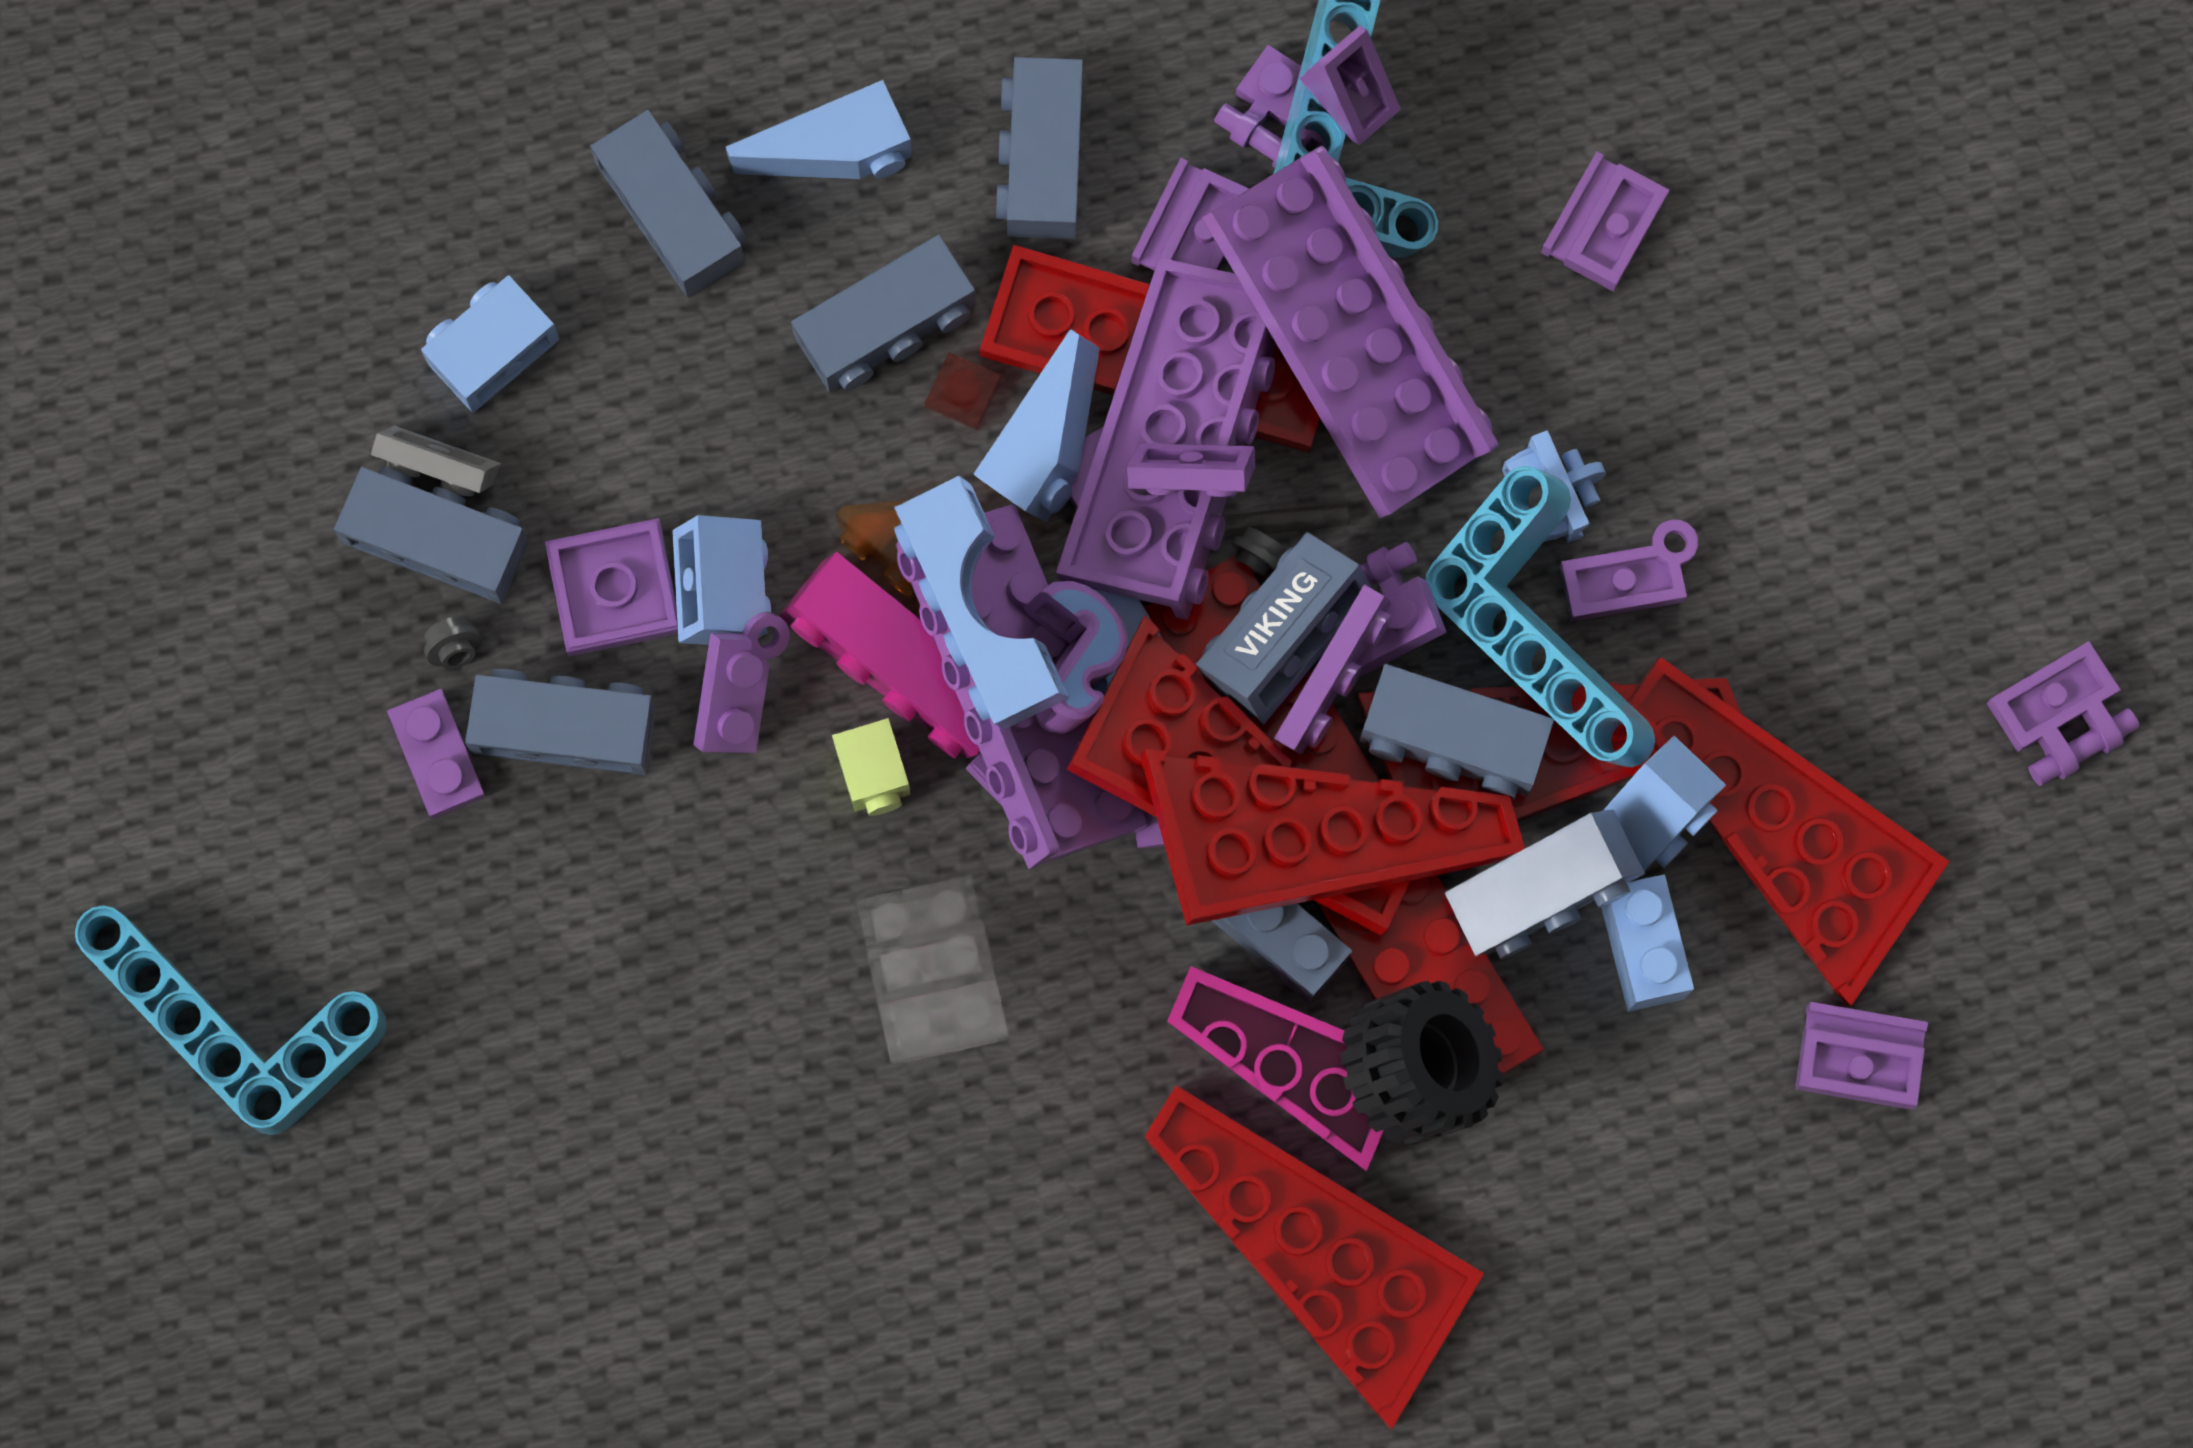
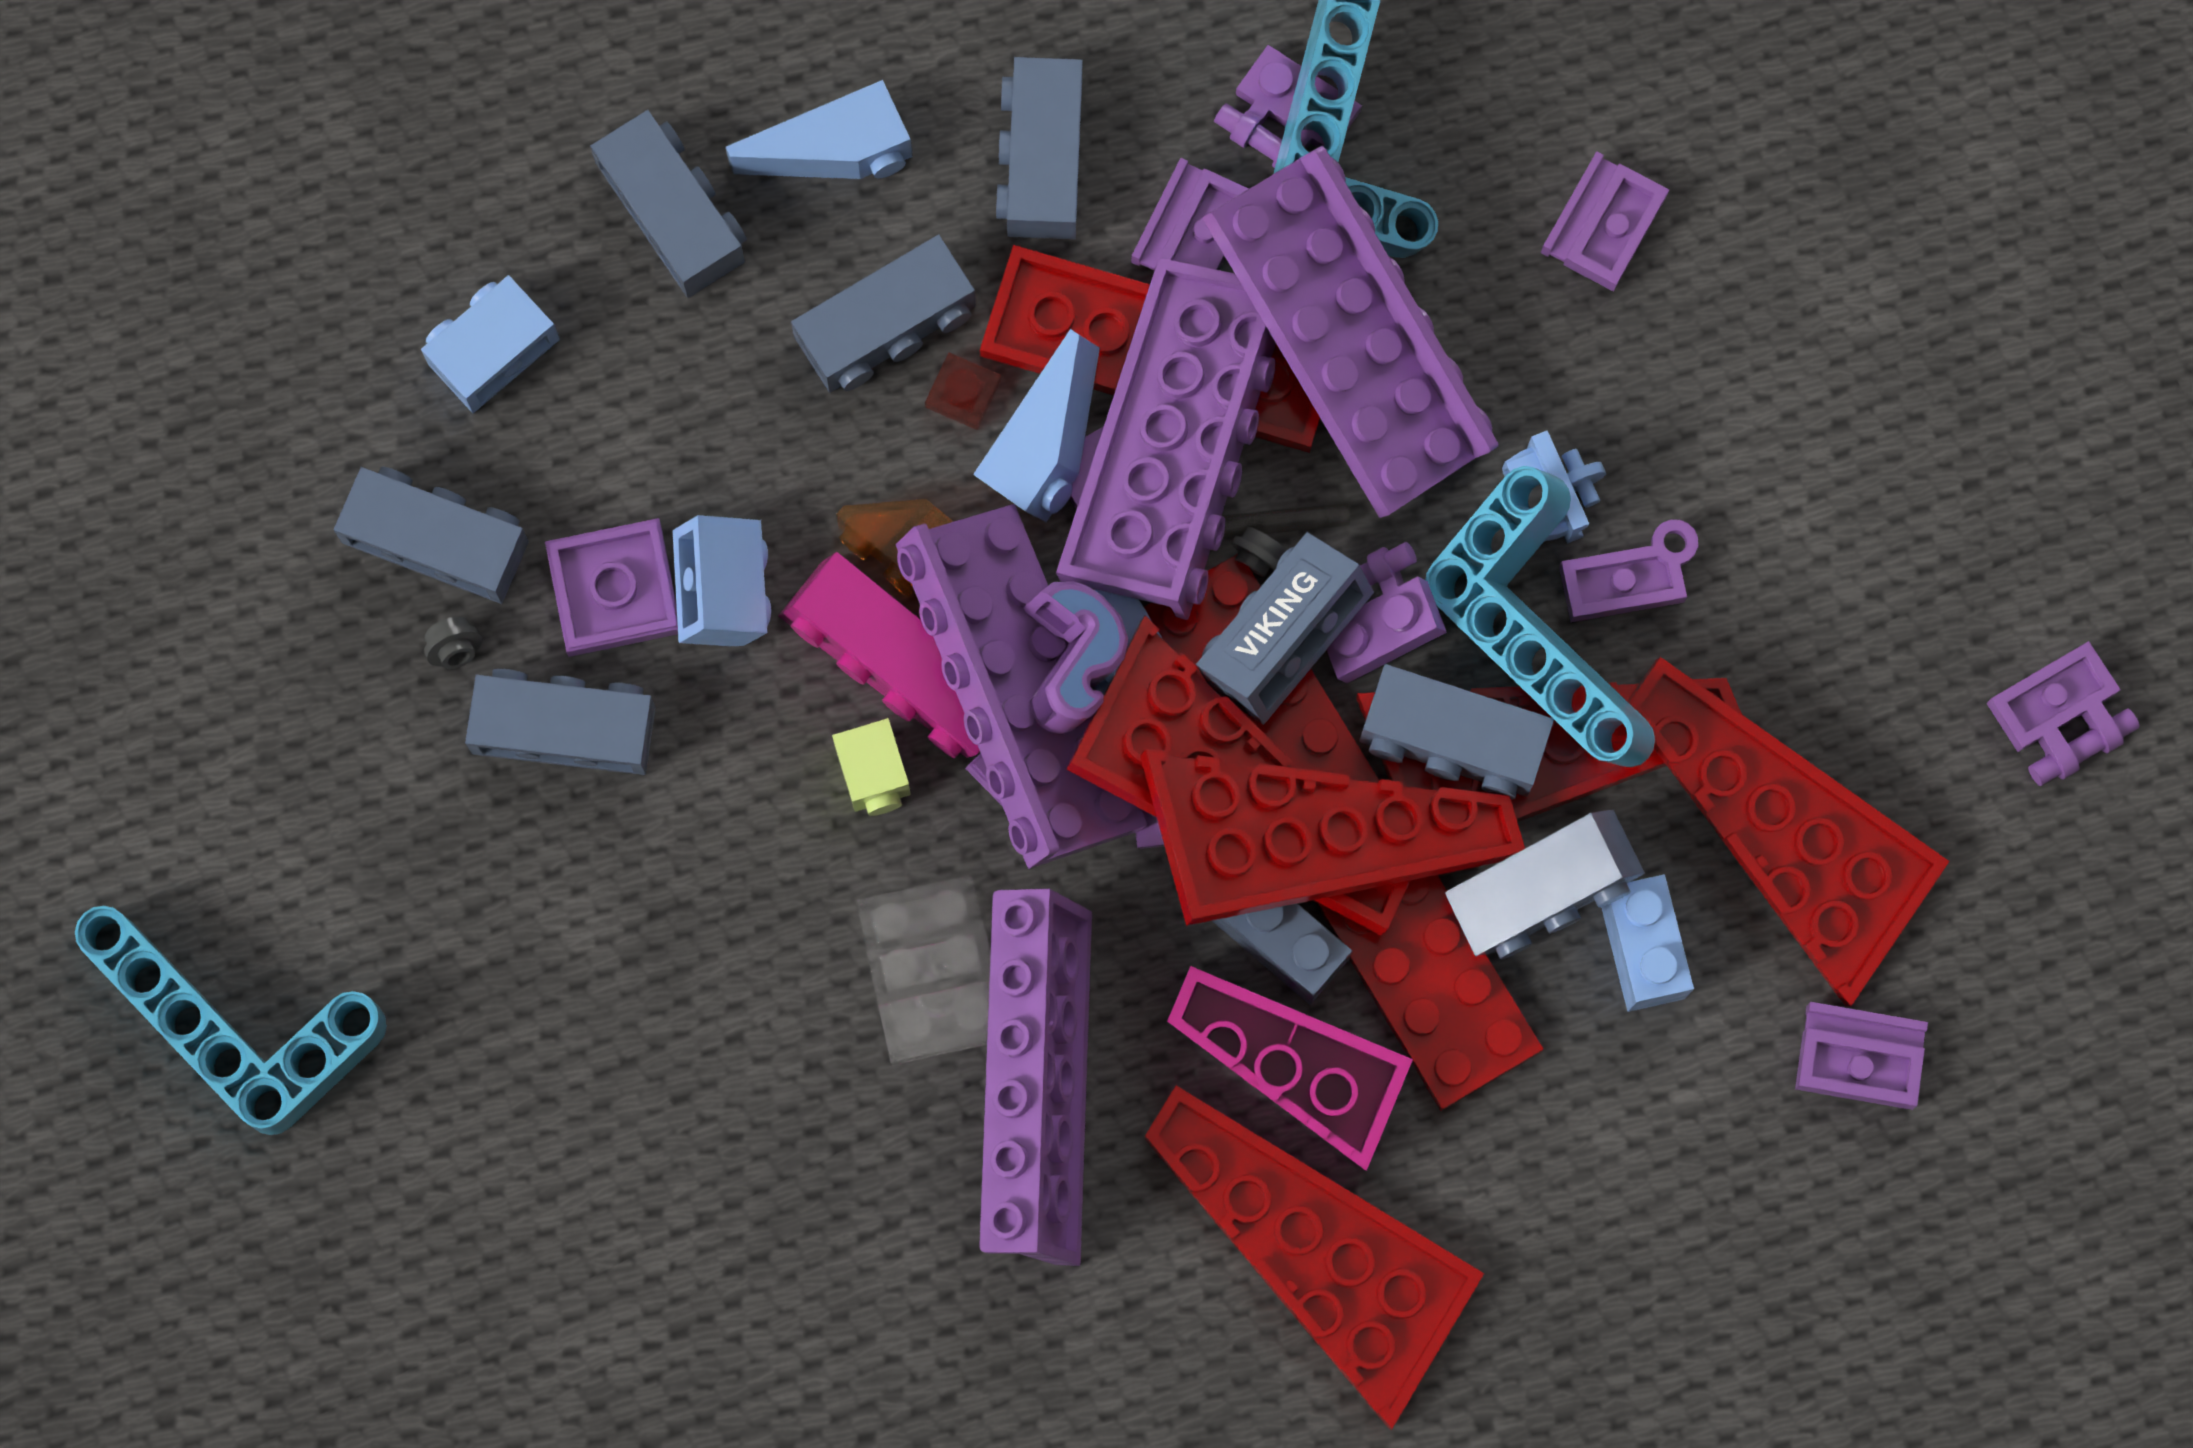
light grey plate [371,425,501,496] -> none
medium lavender plate [387,689,486,820] -> none
medium lavender hinge [693,612,790,753] -> none
light blue arch [894,476,1070,729] -> none
medium lavender plate [1127,443,1255,497] -> none
medium lavender plate [1274,584,1392,755] -> none
medium lavender slope [1299,26,1401,145] -> none
black tyre [1340,981,1503,1145] -> none
light blue brick [1603,736,1726,877] -> none
none -> medium lavender bracket [980,889,1092,1266]

